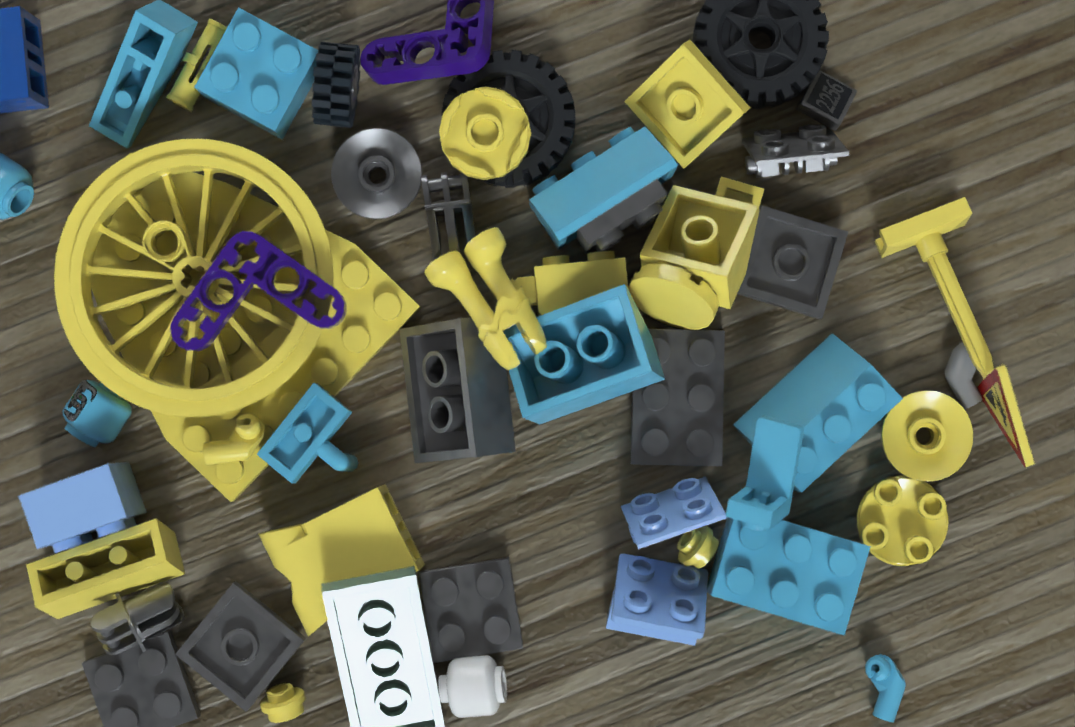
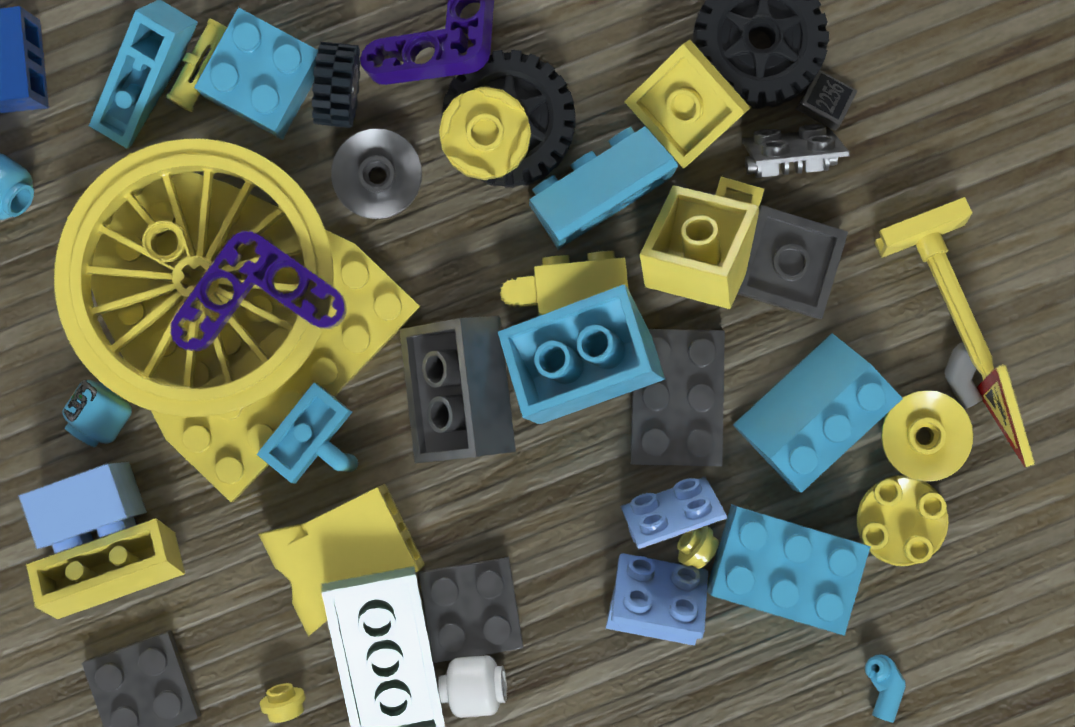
flat silver arm [90,582,185,655] -> none
flat silver plate [175,581,306,712] -> none
light yellow arm [203,413,264,465] -> none
flat silver arm [421,172,476,259] -> none
light yellow piece [424,227,547,370] -> none
flat silver plate [576,179,667,254] -> none
light yellow tile [628,263,719,330] -> none
medium azure bracket [726,416,804,531] -> none

